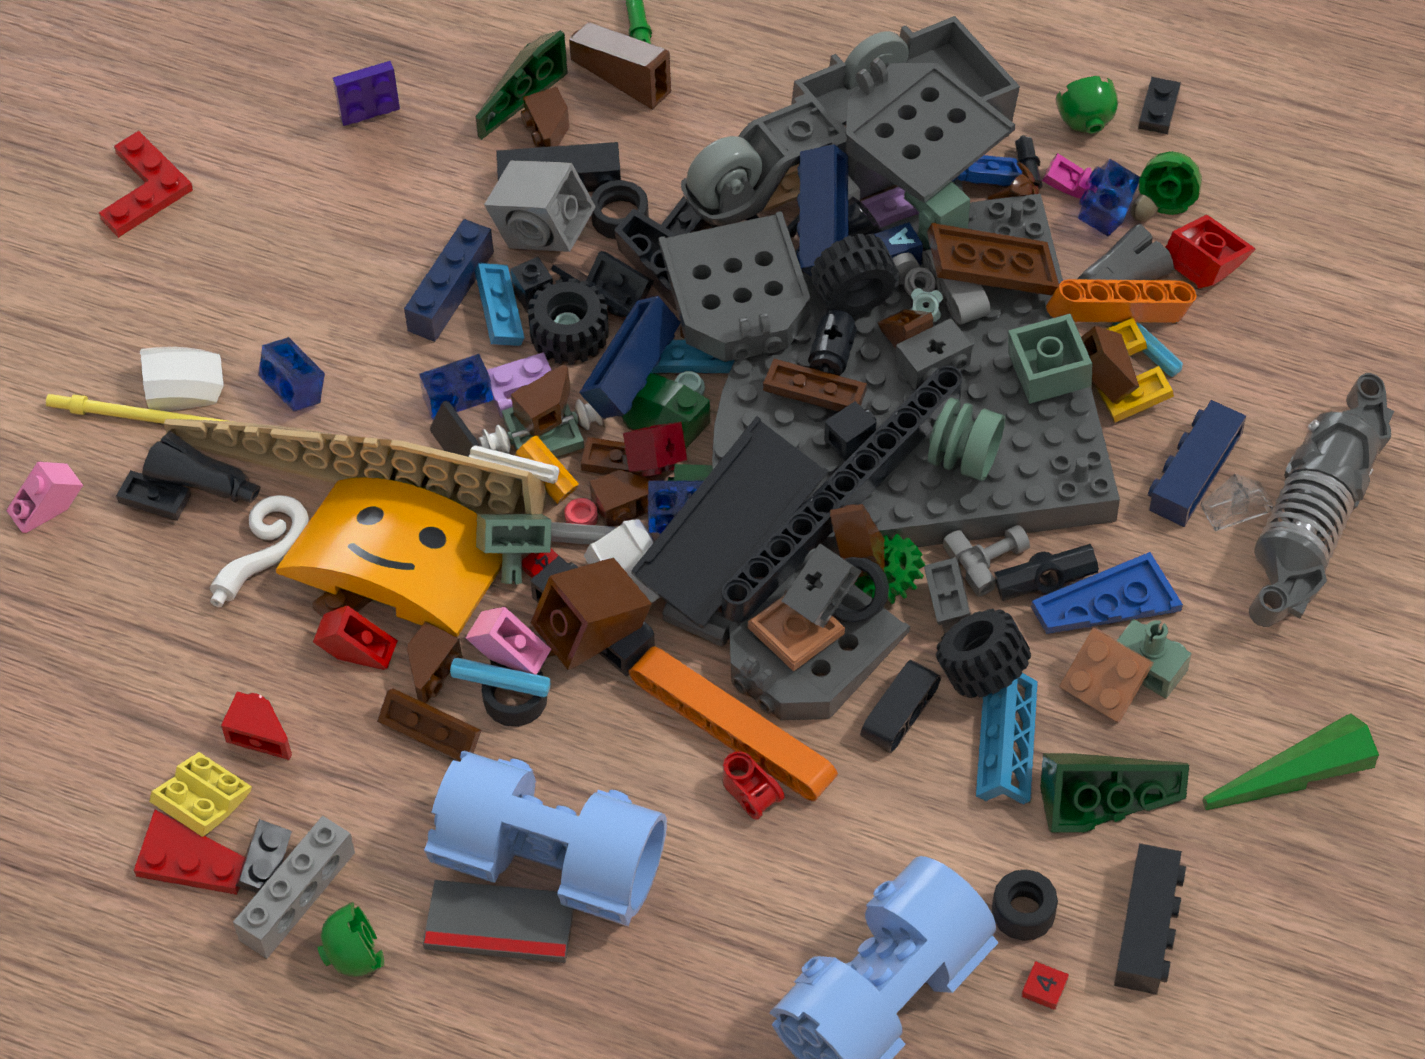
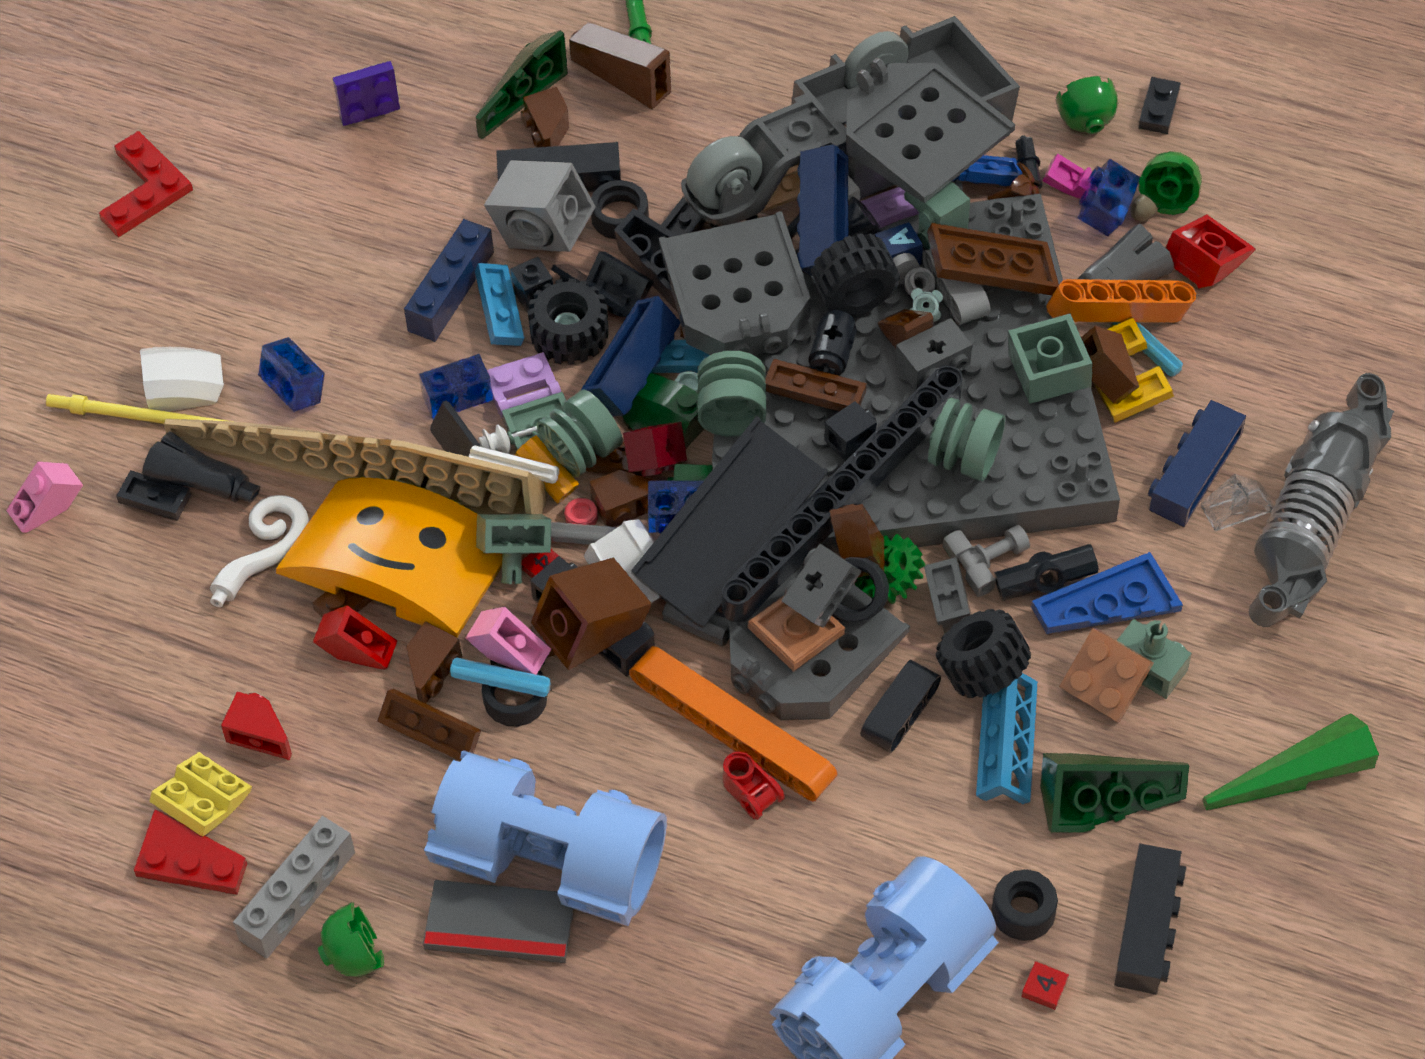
plate [236,819,292,893] -> none
reddish brown slope [511,364,571,437] -> none
none -> sand green wheel [537,389,623,477]
none -> sand green wheel [698,351,766,436]

